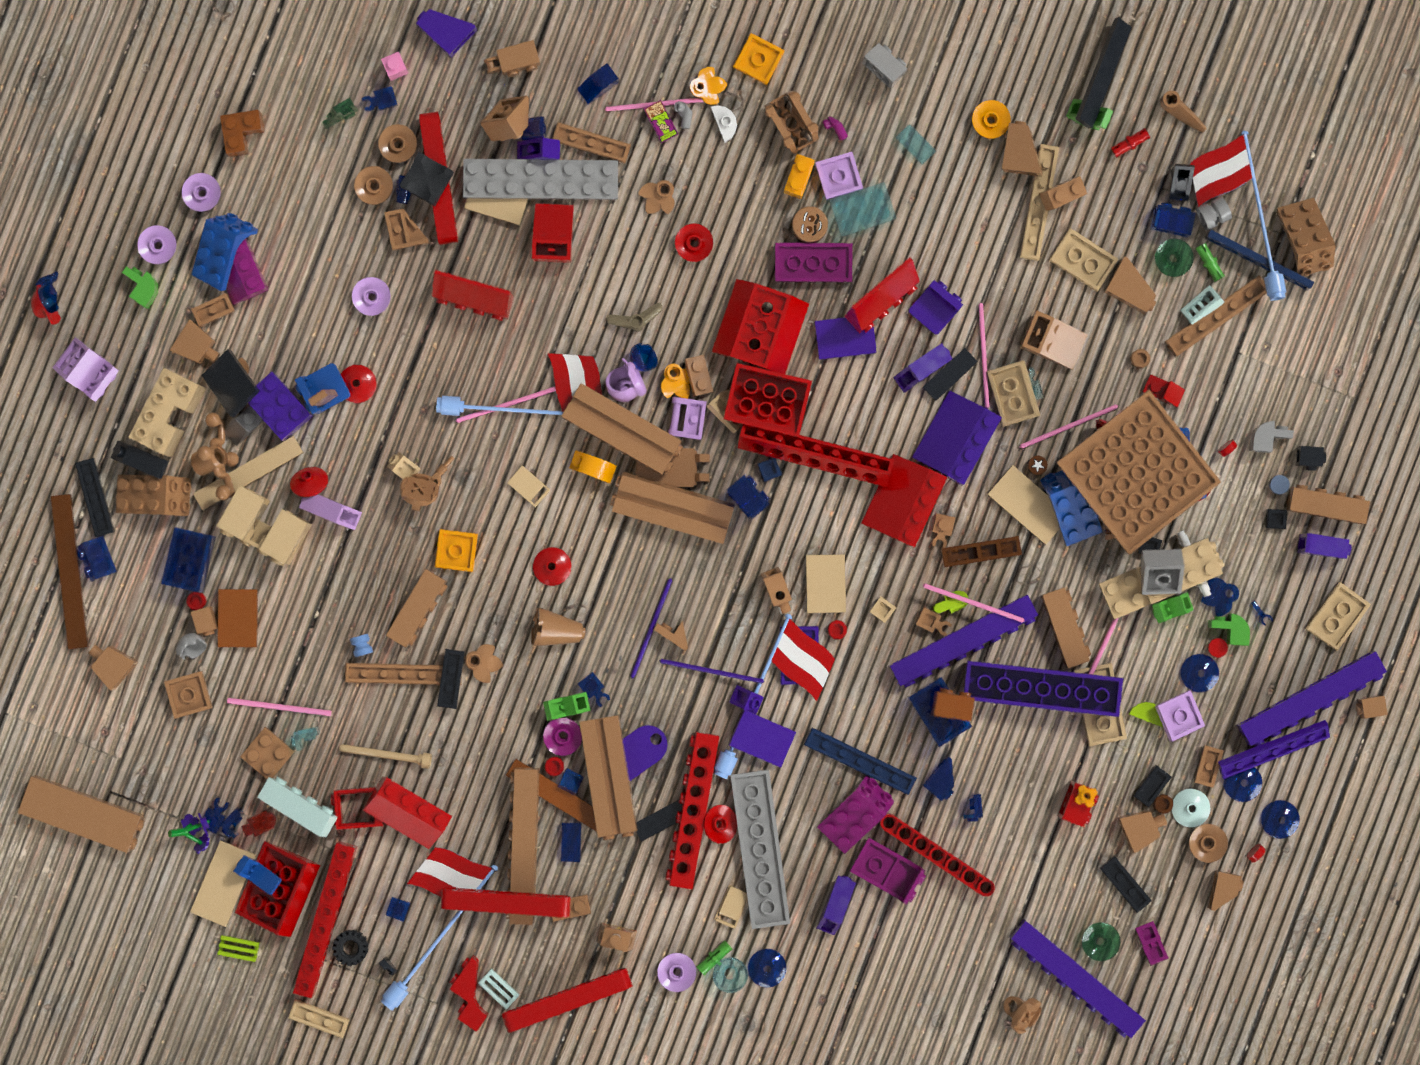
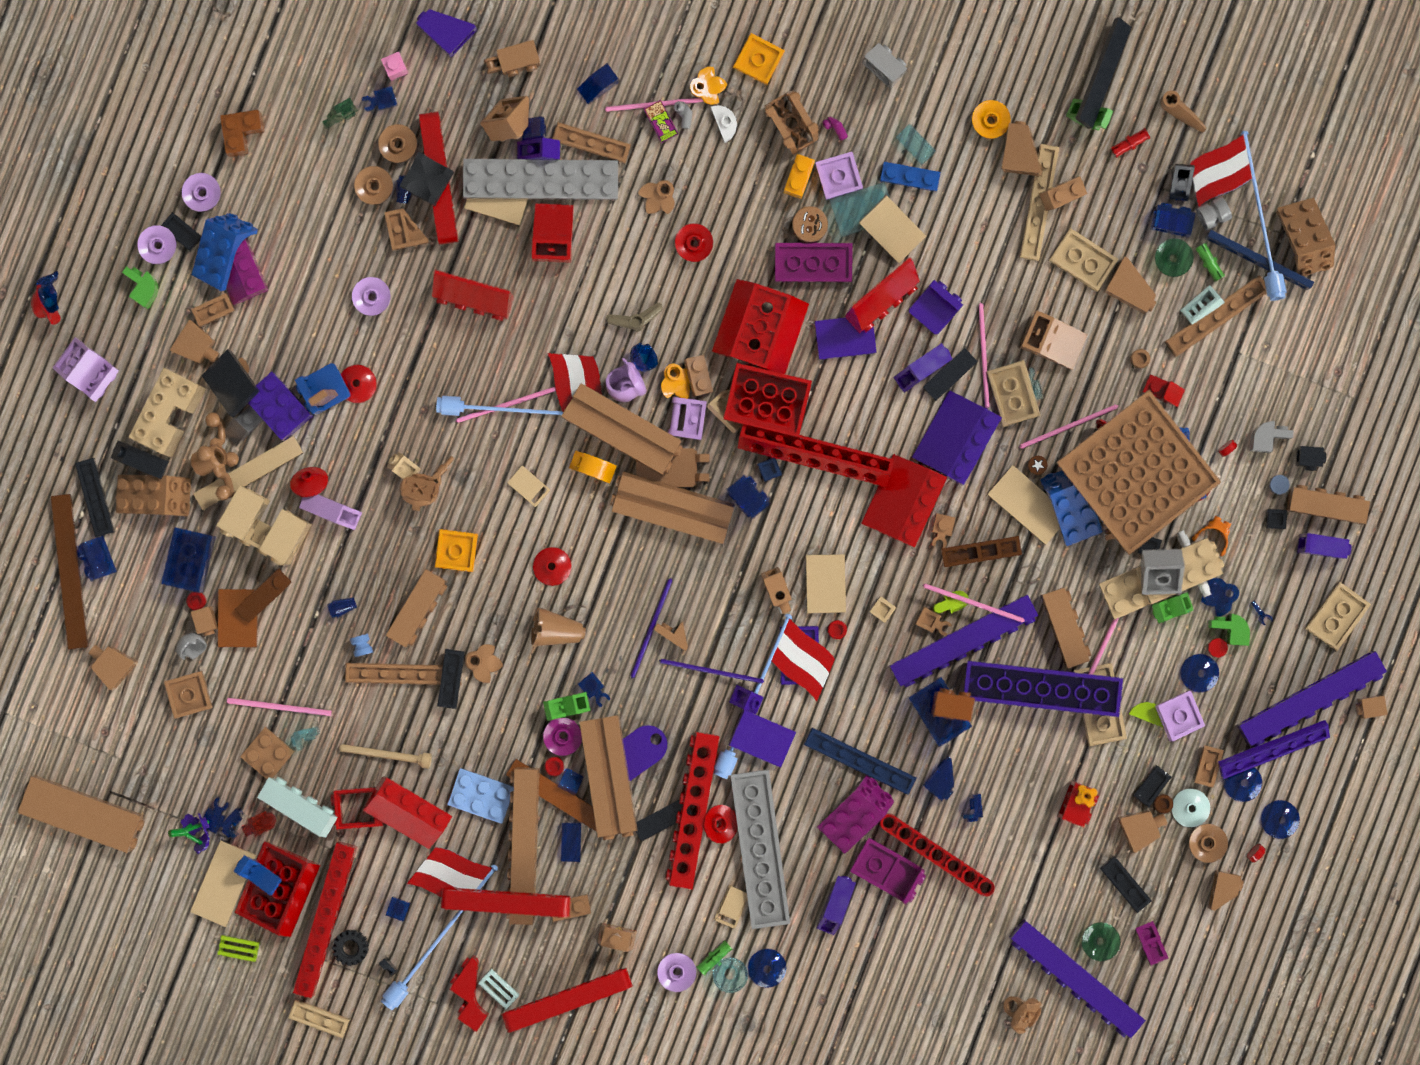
none -> black tile [161,212,201,252]
none -> reddish brown slope [235,568,292,623]
none -> clear blue cone [327,597,357,618]
none -> light blue plate [448,768,514,824]
none -> tan tile [859,195,926,263]
none -> blue plate [880,162,941,192]
none -> orange helmet [1192,516,1231,557]

